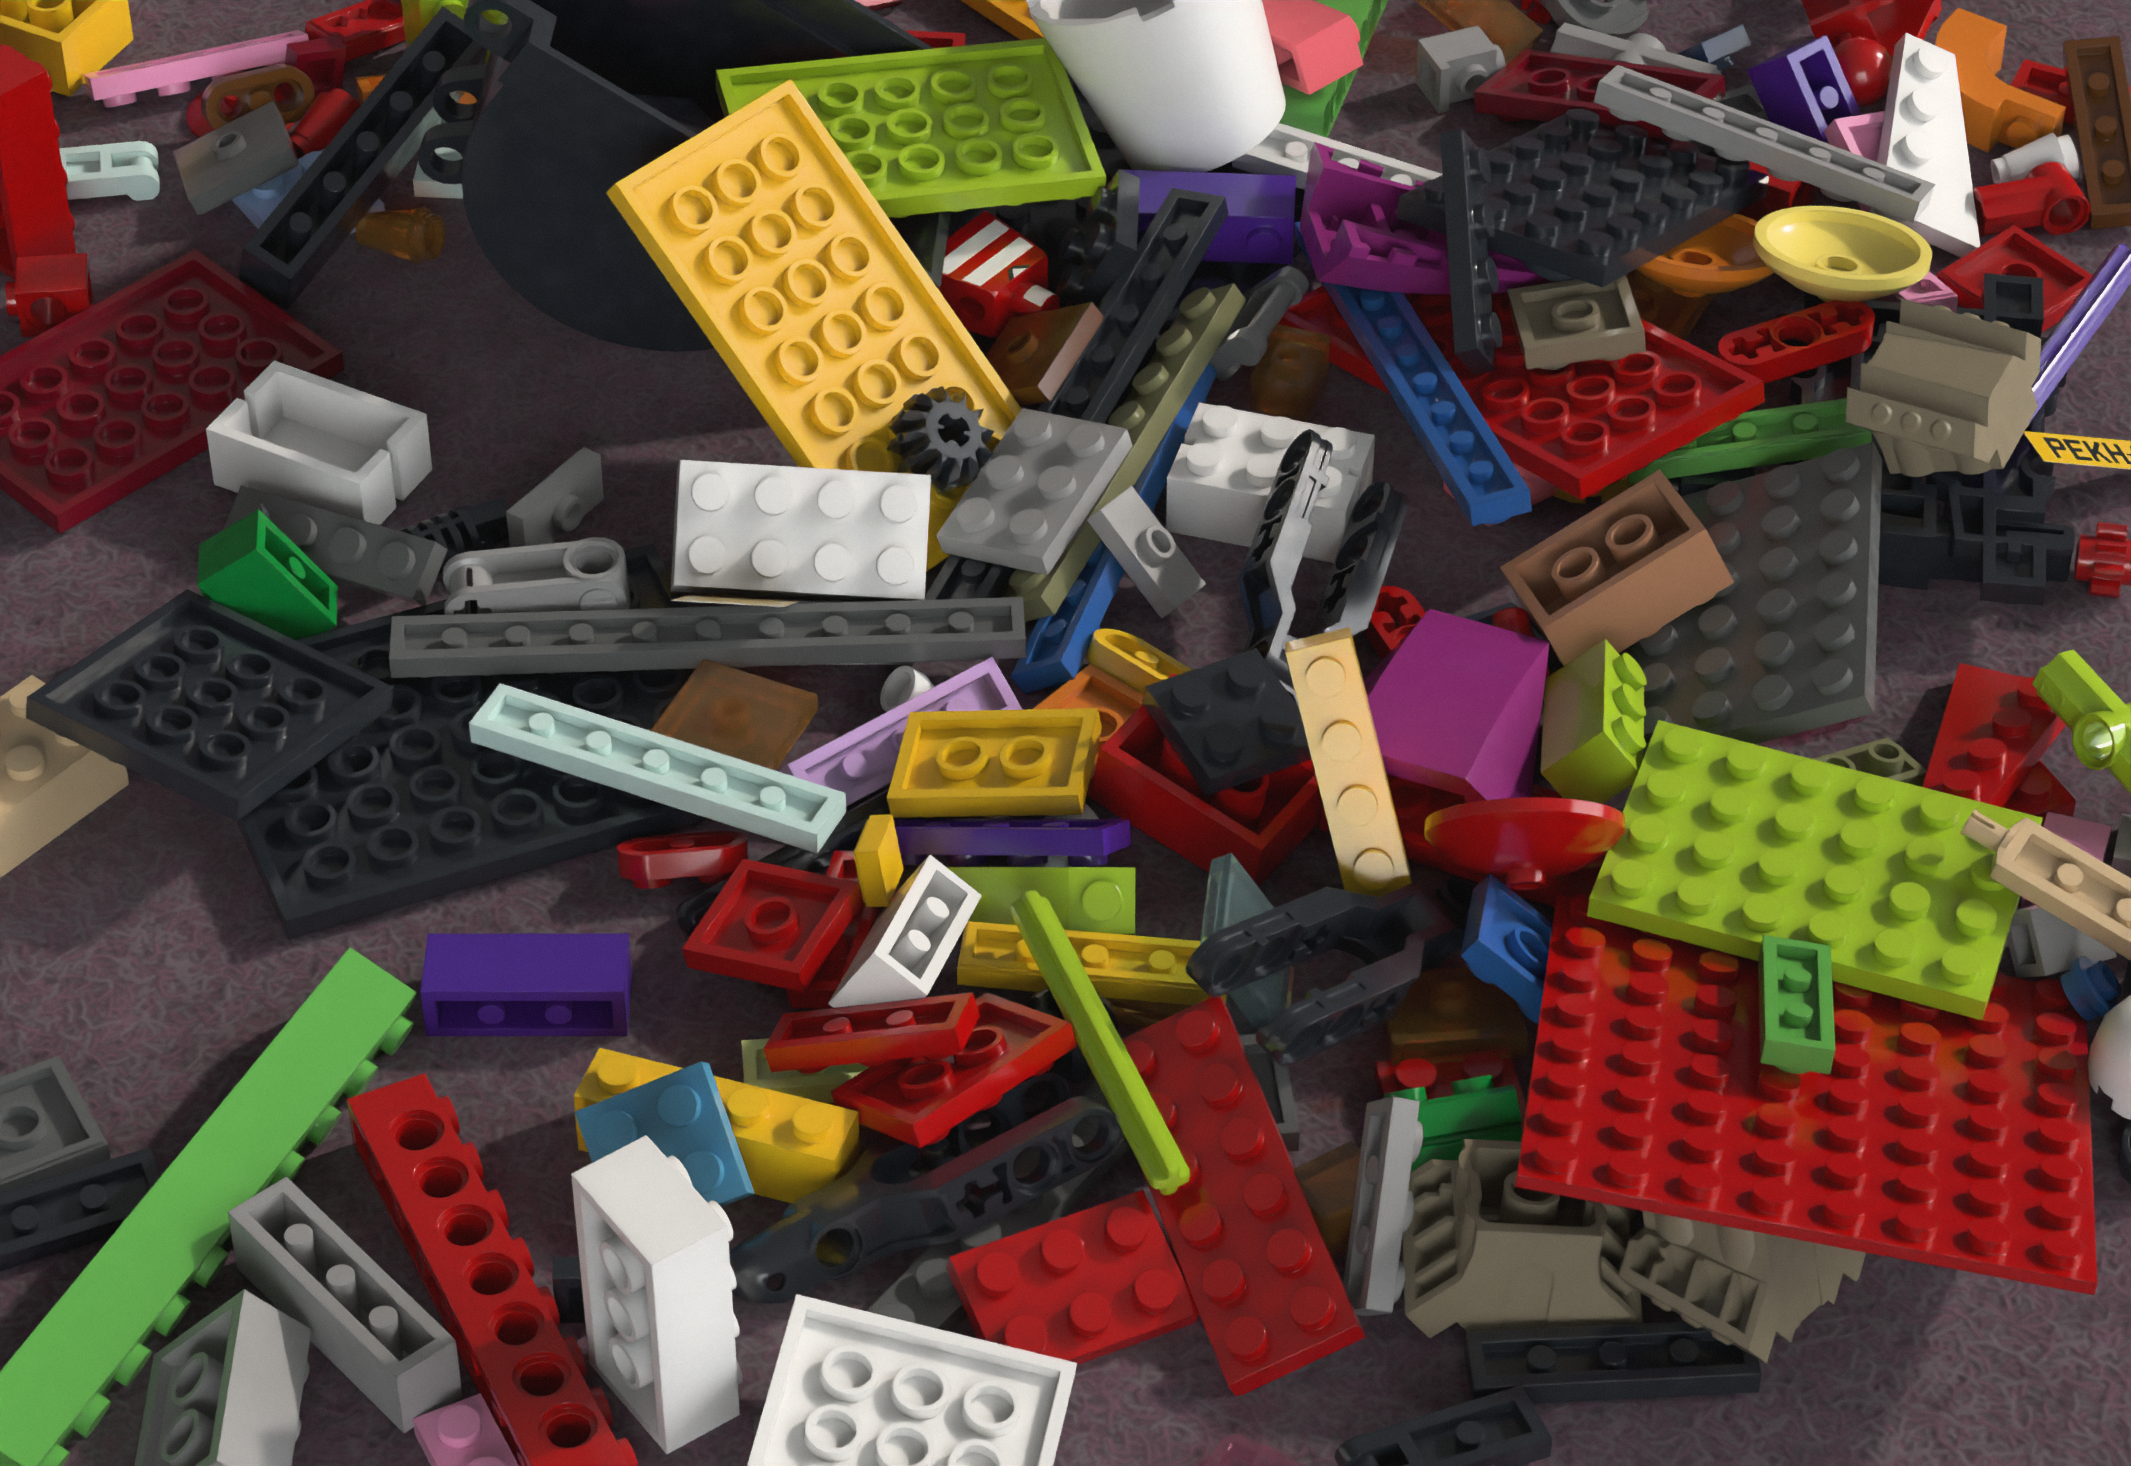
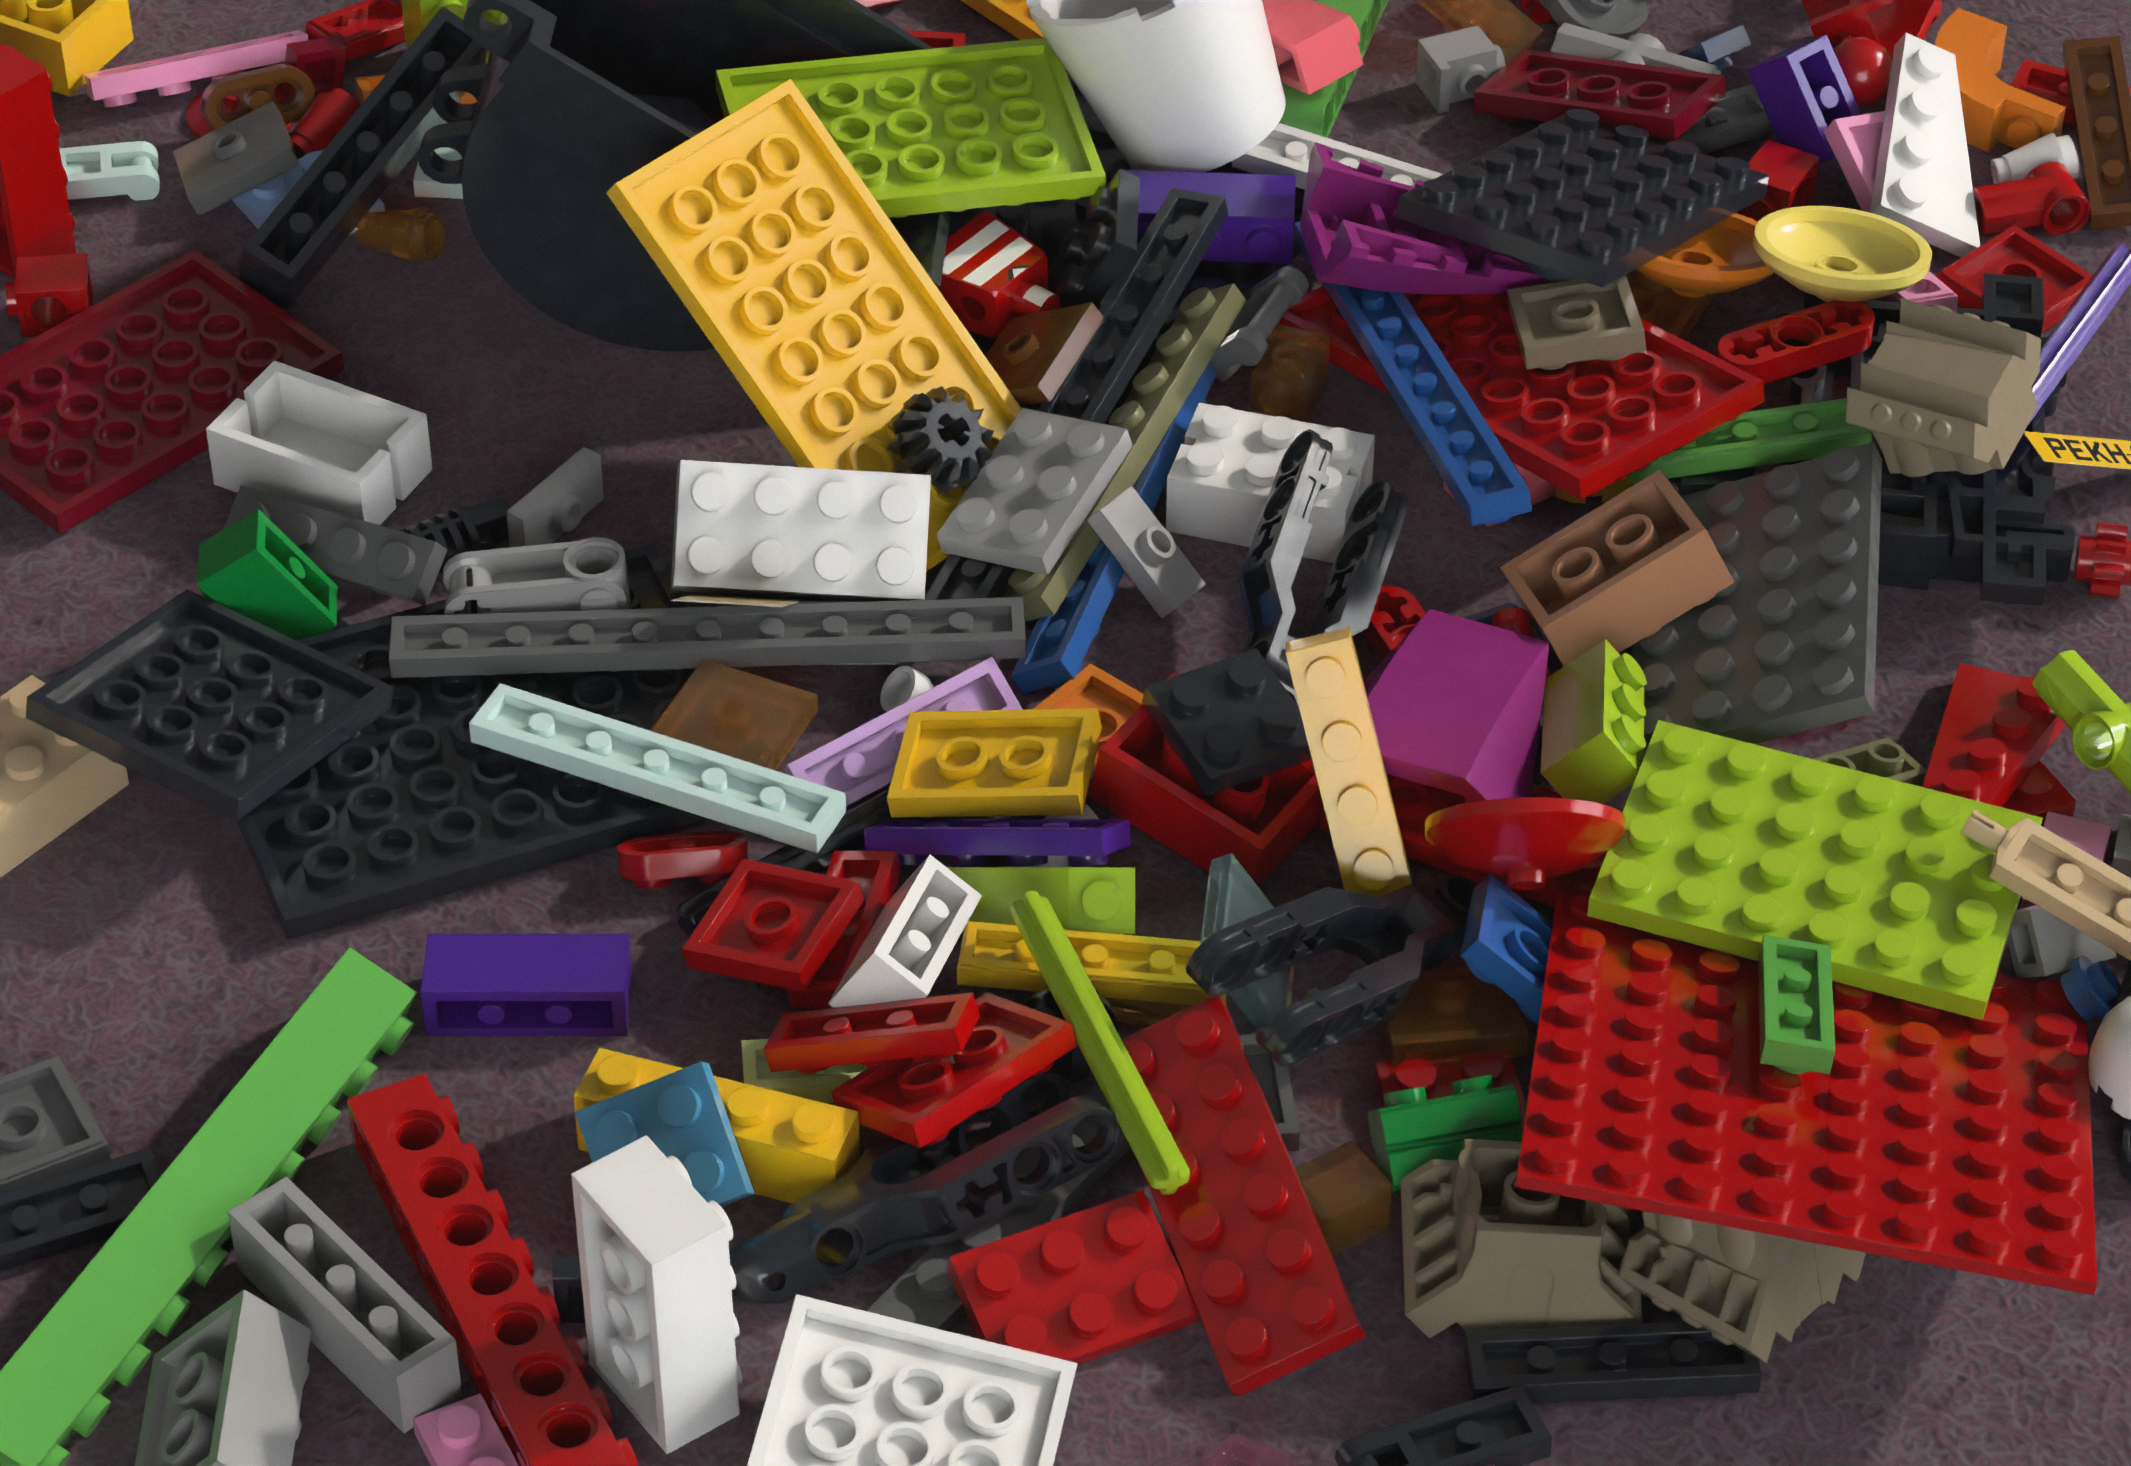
yellow tile [853,814,904,907] -> none
yellow plate [1086,628,1192,694] -> none
light grey plate [1343,1097,1423,1316] -> none
black plate [1440,129,1502,375] -> none
light grey plate [1593,65,1936,223] -> none

